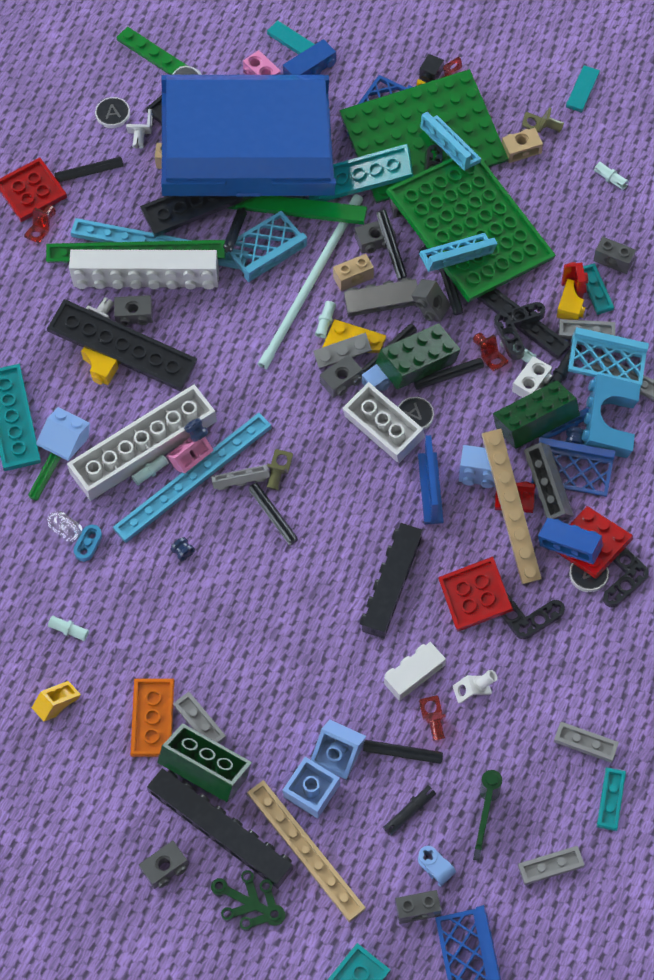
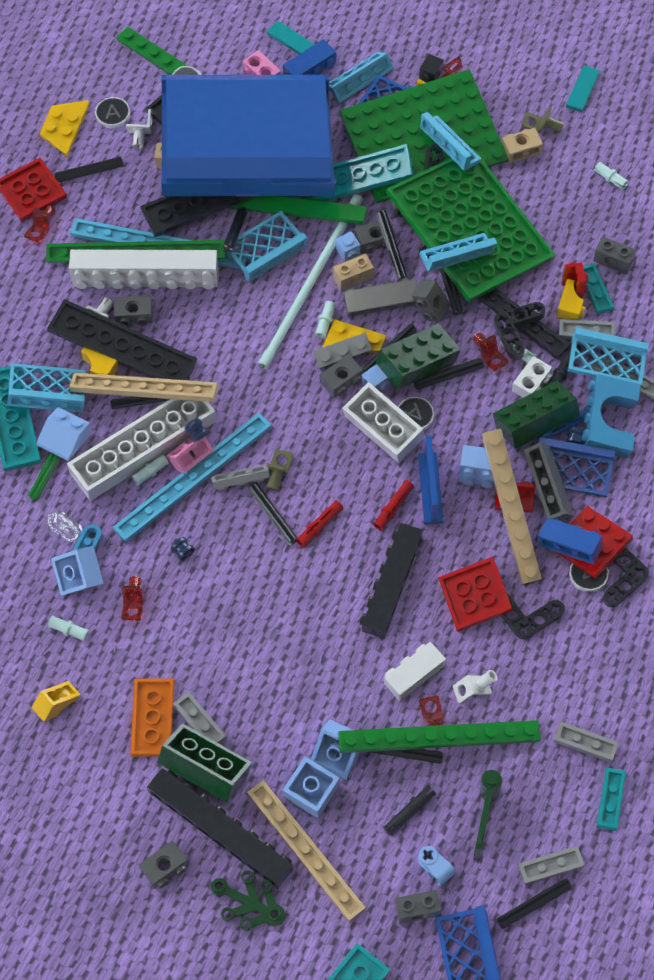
none -> medium azure fence [7,363,86,412]
none -> yellow wing [40,100,90,157]
none -> light blue slope [51,546,104,596]
none -> tan plate [69,373,219,402]
none -> black axle [110,396,170,409]
none -> clear red bracket [121,576,143,621]
none -> red pin [296,500,343,548]
none -> medium azure fence [329,52,394,103]
none -> light blue brick [335,232,360,262]
none -> green plate [338,720,541,753]
none -> red pin [373,480,414,531]
none -> black axle [497,878,572,929]

